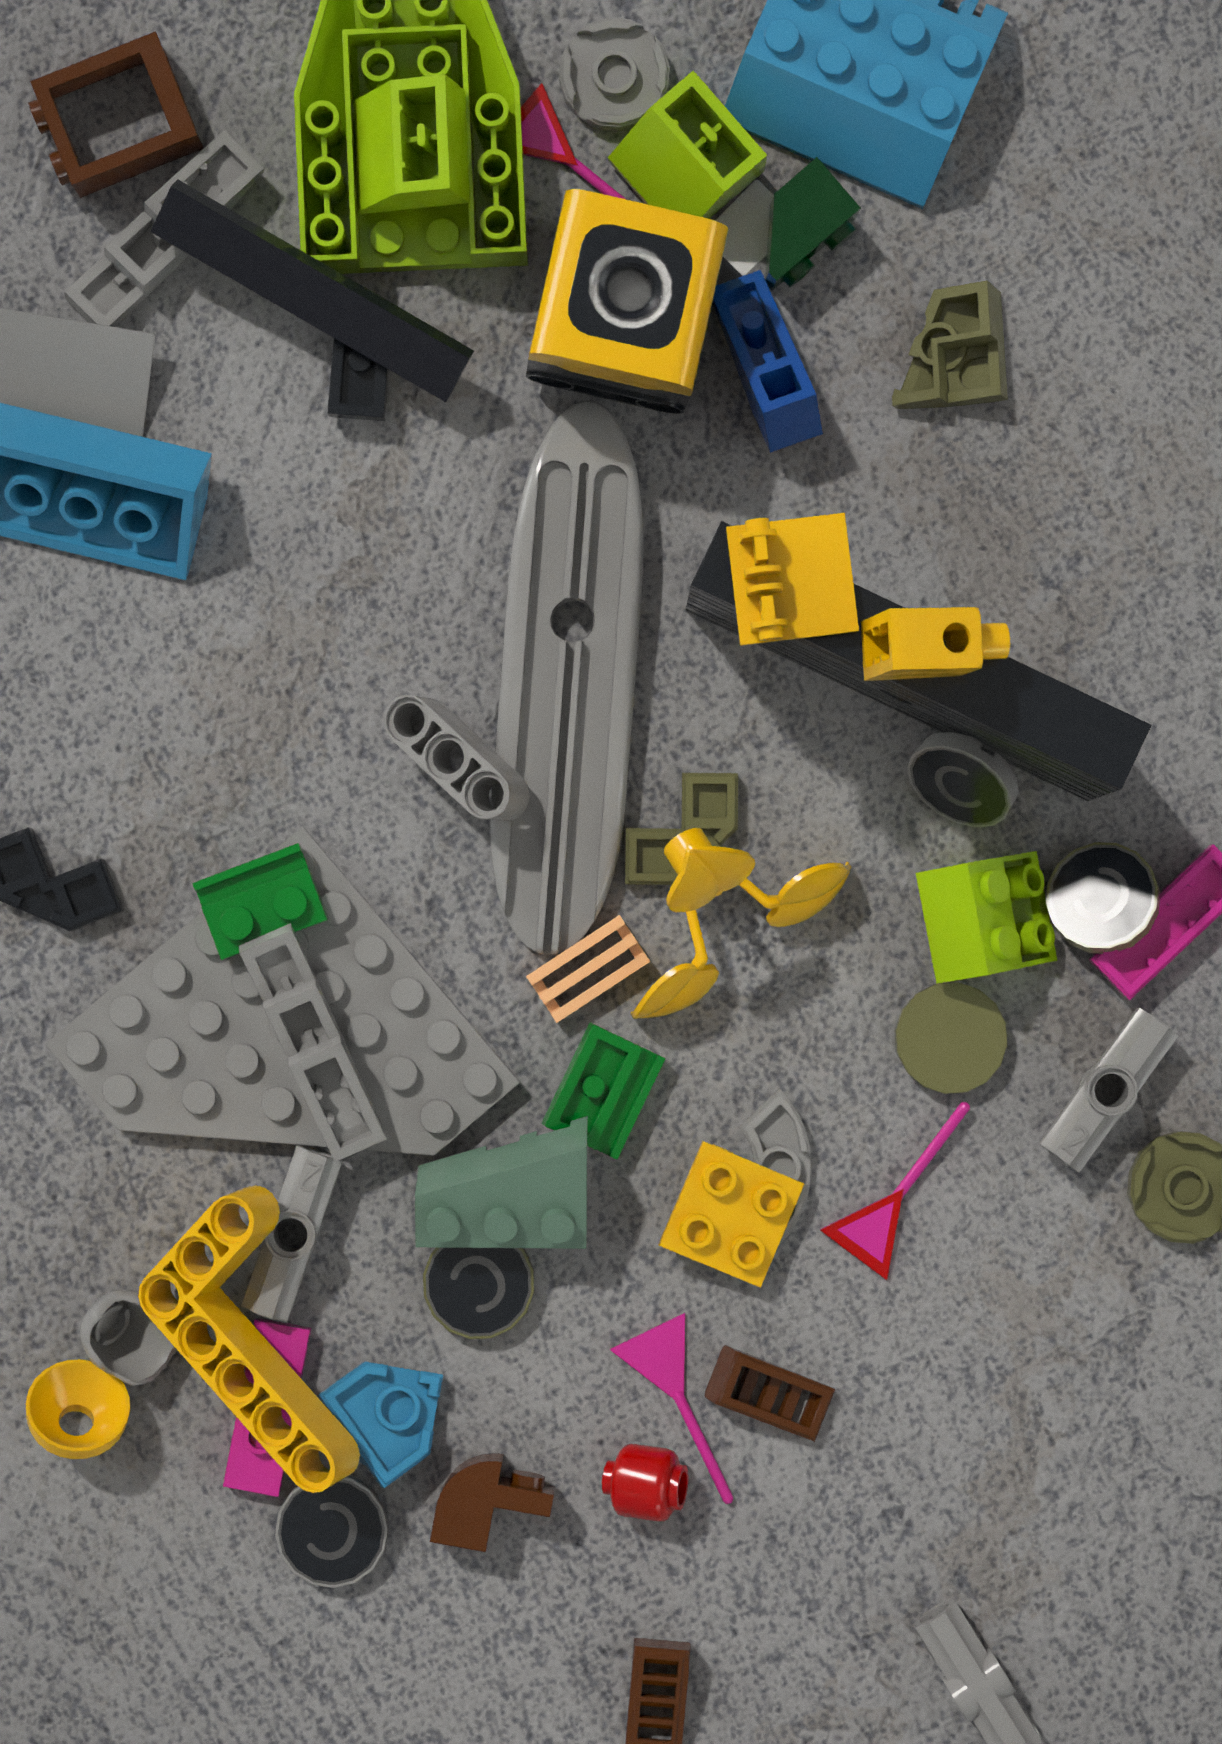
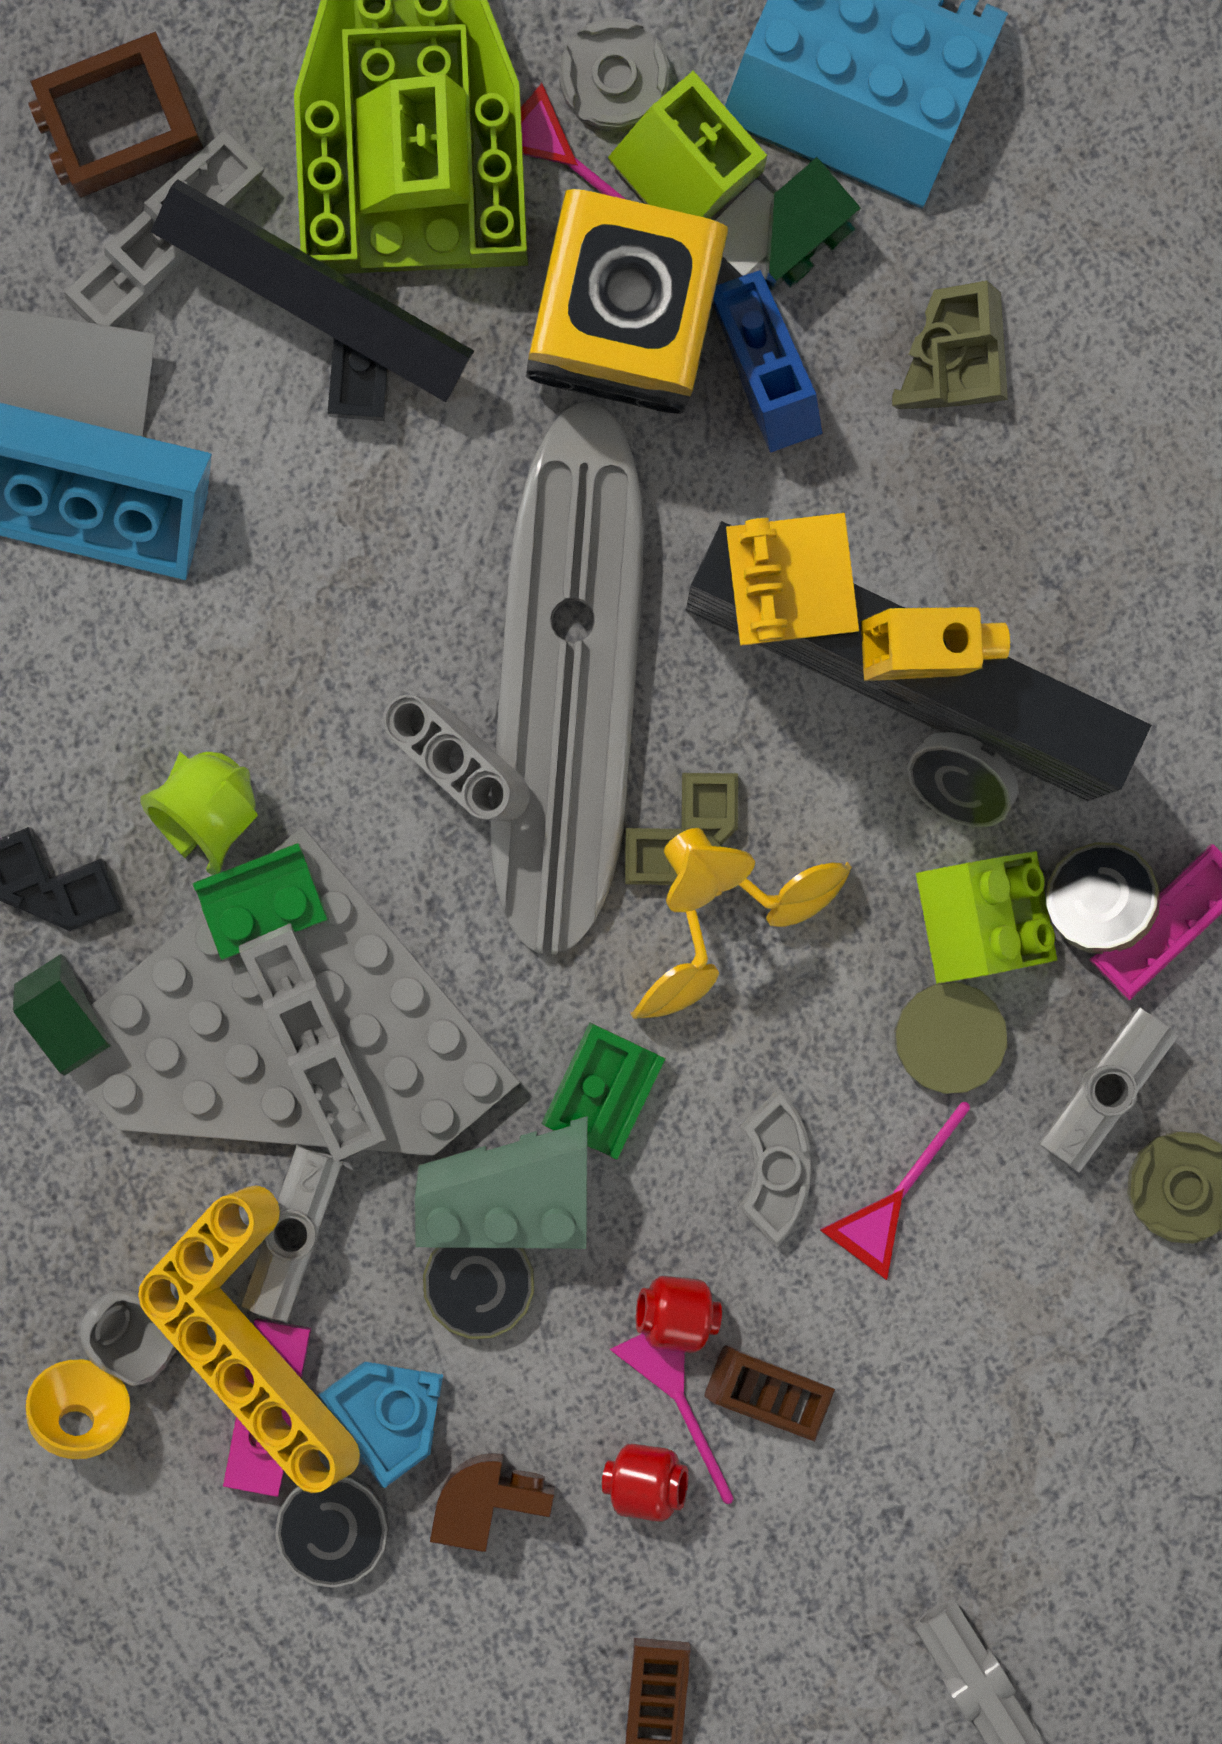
light nougat tile [526,915,650,1023] -> none
yellow hinge [658,1141,804,1288] -> none
none -> dark green slope [13,954,111,1076]
none -> lime helmet [140,751,258,875]
none -> red head [635,1276,722,1353]

